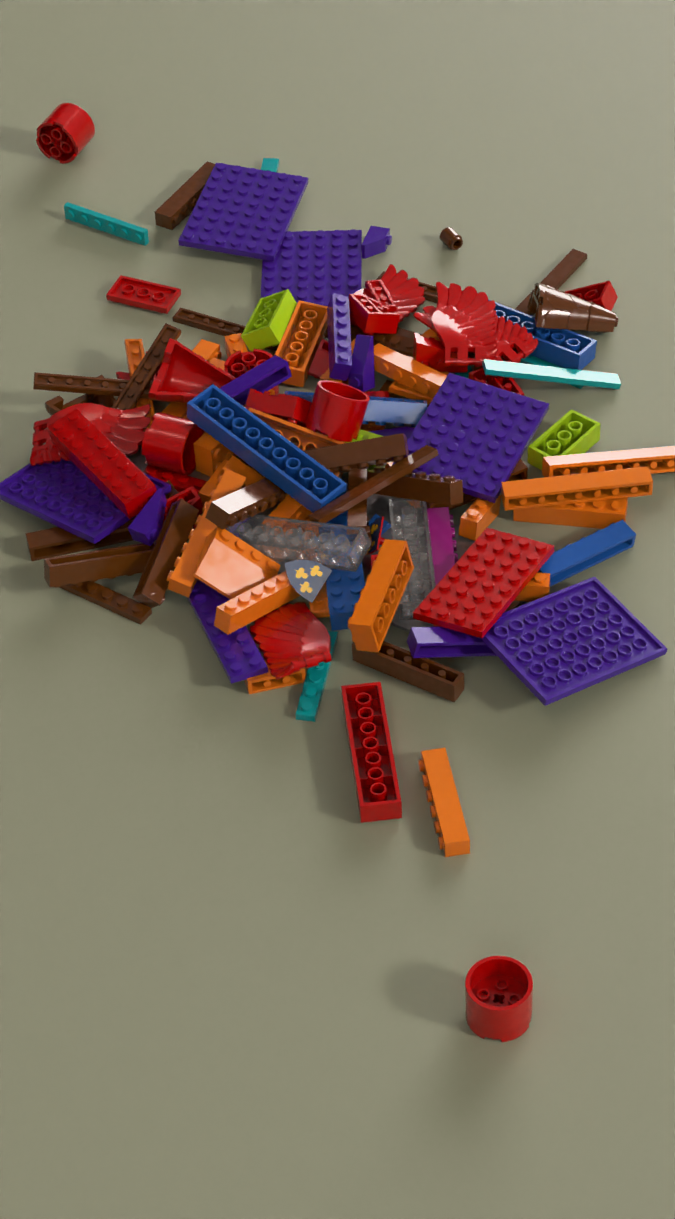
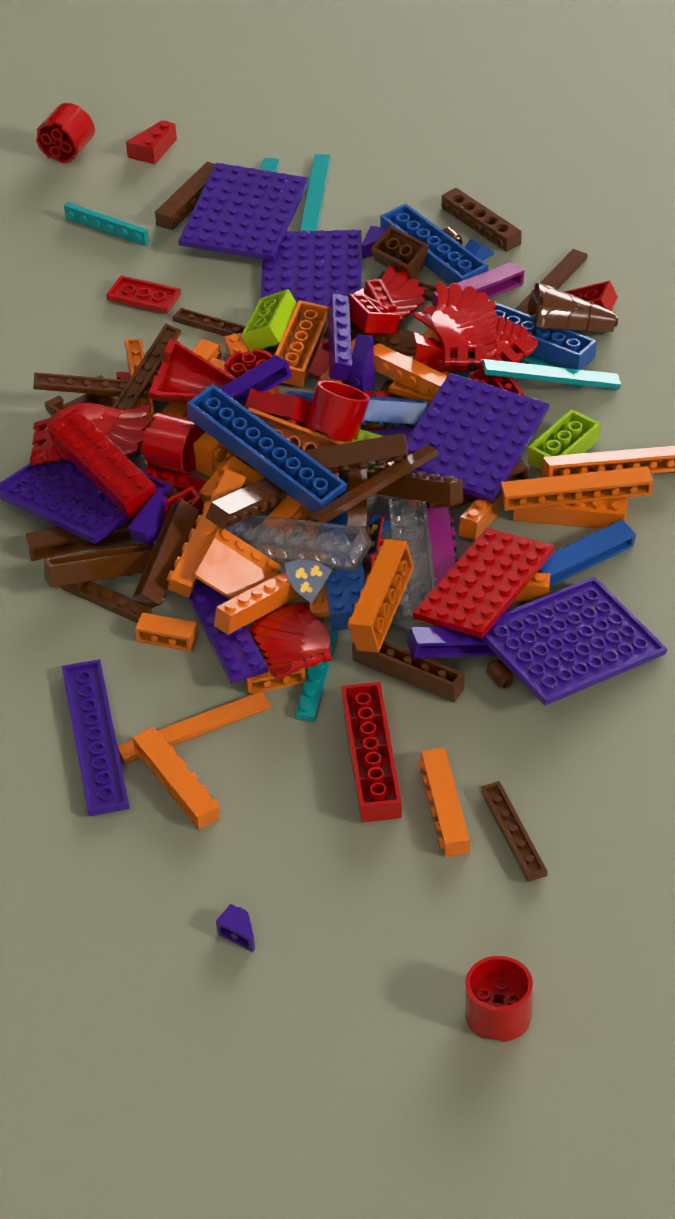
none -> dark purple plate [62,659,130,816]
none -> orange tile [117,691,271,764]
none -> red wedge [126,120,177,164]
none -> orange brick [133,726,220,830]
none -> orange brick [135,612,199,652]
none -> dark purple slope [216,904,255,952]
none -> teal tile [300,154,331,231]
none -> reddish brown slope [370,225,429,279]
none -> blue brick [380,203,488,285]
none -> magenta brick [432,262,525,307]
none -> reddish brown brick [441,188,522,252]
none -> blue slope [465,238,494,261]
none -> reddish brown plate [480,781,548,882]
none -> reddish brown brick [486,660,514,689]

